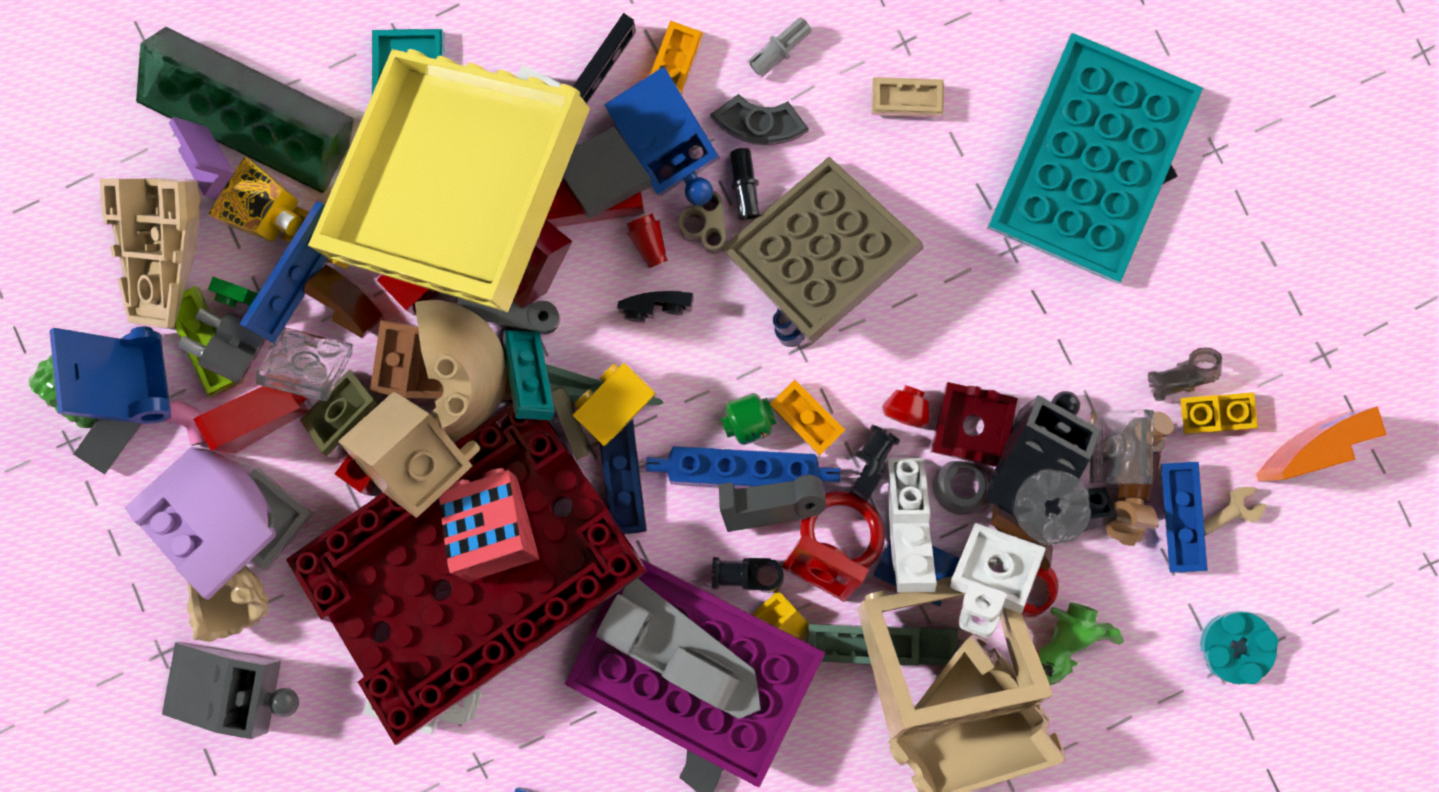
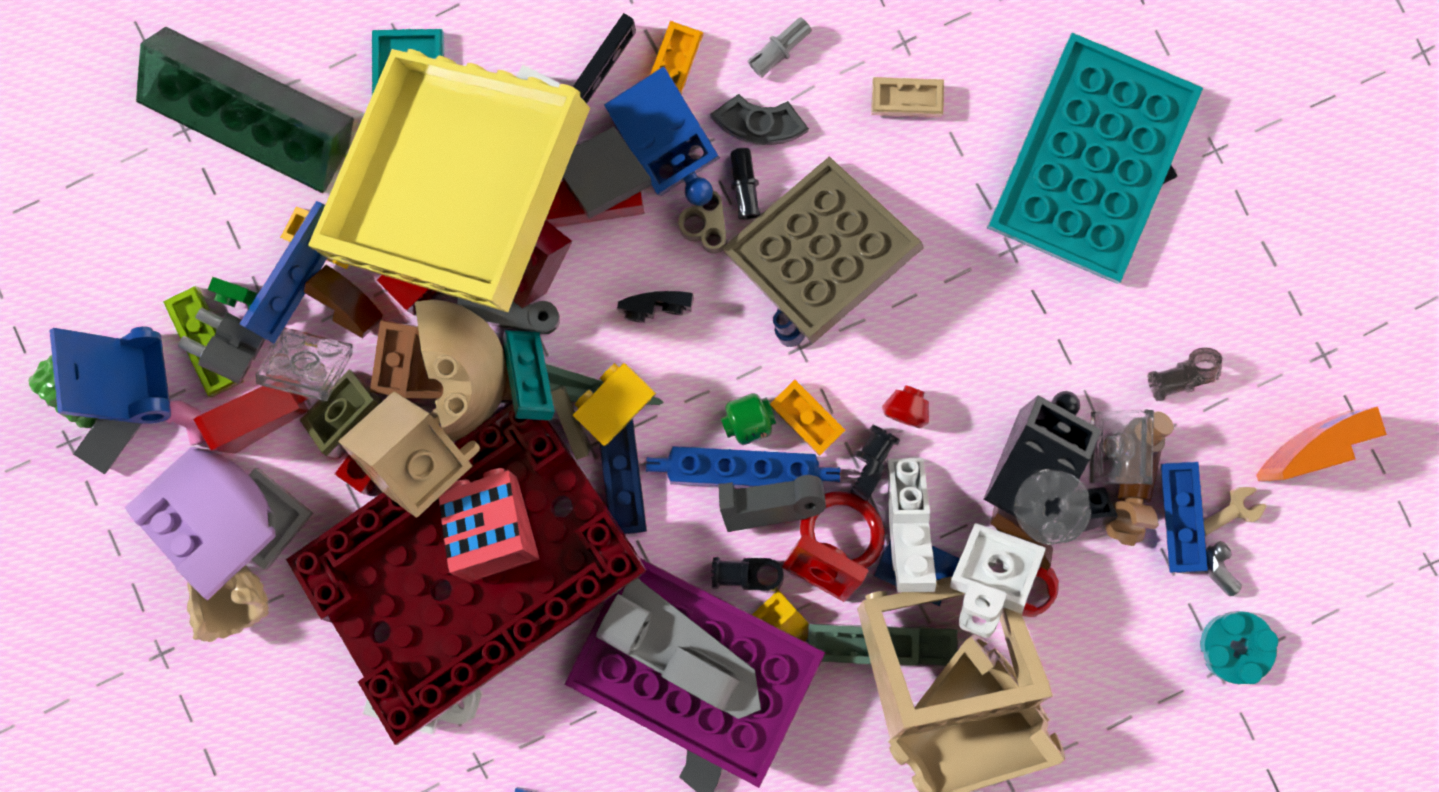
tan wedge [100,178,201,328] -> none
dark grey slope [162,642,299,739] -> none
medium lavender panel [169,117,235,199] -> none
torso [208,156,302,242] -> none
red cone [626,213,668,268] -> none
dark red piece [930,382,1018,467] -> none
flat silver piece [933,461,991,515] -> none
bright green animal [1036,602,1124,685] -> none
yellow slope [1180,392,1258,434] -> none
none -> flat silver arm [1206,541,1242,597]

